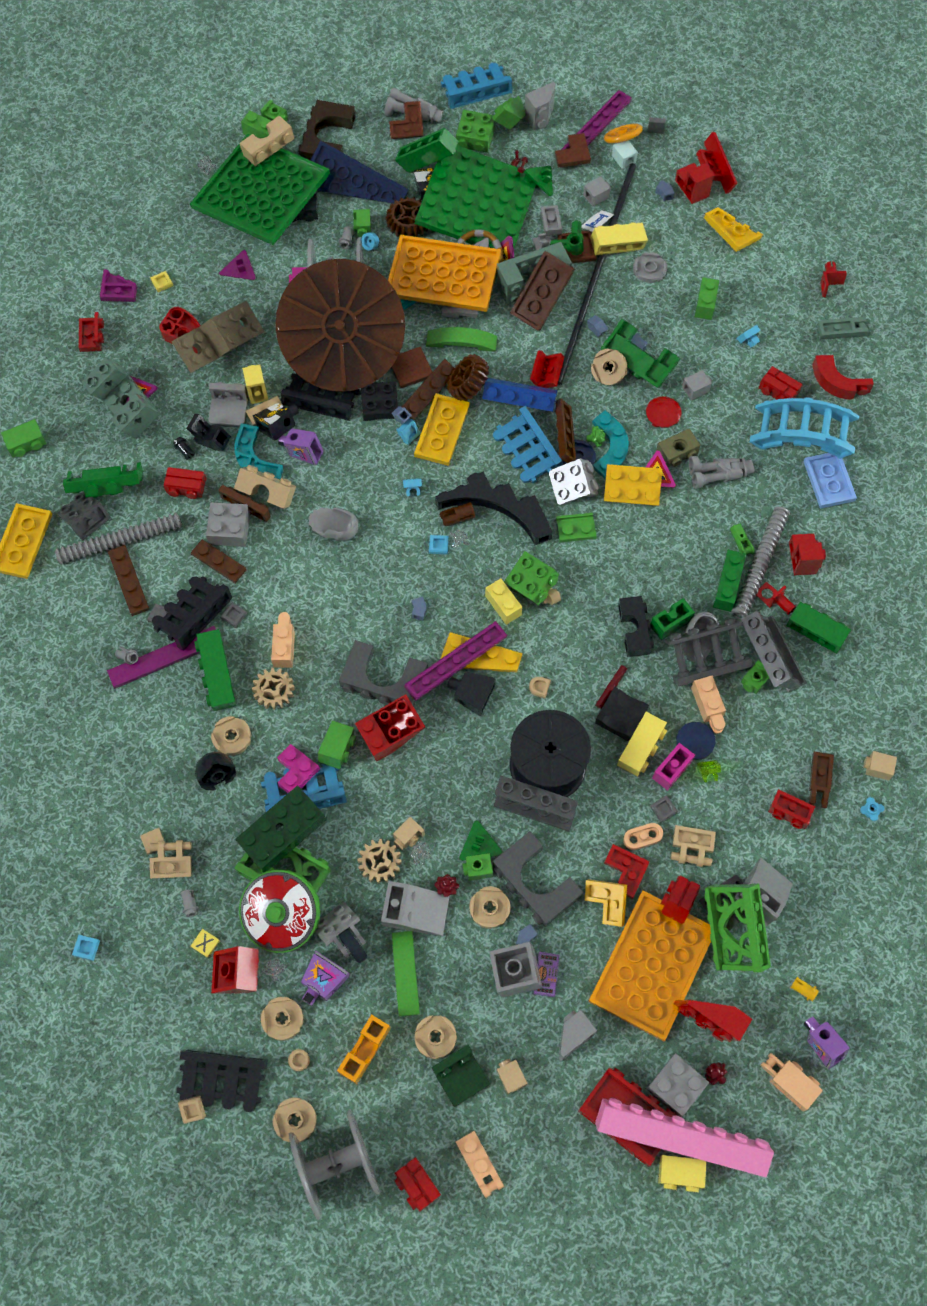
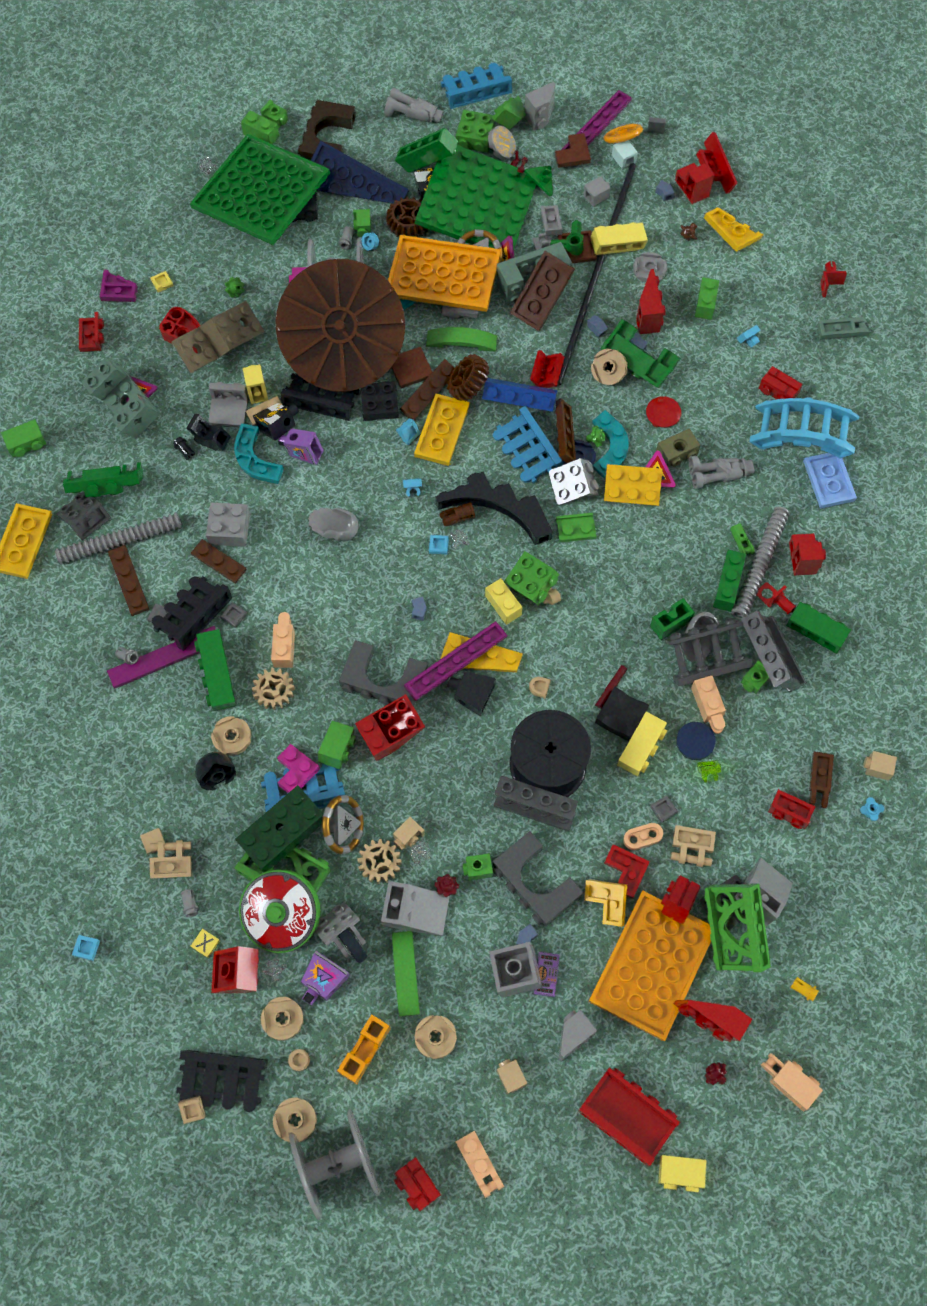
red brick [164,467,207,499] -> none
reddish brown plate [218,484,271,522] -> none
magenta piece [219,250,256,280] -> none
tan arch [234,465,296,508] -> none
tan arch [239,116,295,166] -> none
copper tile [389,101,424,139] -> none
sand blue piece [391,406,412,425] -> none
dark green bracket [431,1044,490,1107] -> none
green piece [459,820,503,861] -> none
tan plate [470,887,511,929] -> none
white sticker [582,211,614,232] -> none
bright pink brick [595,1098,774,1178] -> none
black arch [618,596,654,657] -> none
light grey brick [646,1053,709,1117] -> none
dark pink brick [652,743,695,791] -> none
light grey brick [682,370,712,401] -> none
medium lavender torso [803,1017,850,1070] -> none
red arch [812,355,874,400] -> none
none -> bright green plant [225,277,244,298]
none -> light grey piece [322,795,364,854]
none -> light grey tile [488,125,516,160]
none -> red slope [636,269,666,334]
none -> reddish brown plant [680,222,698,241]

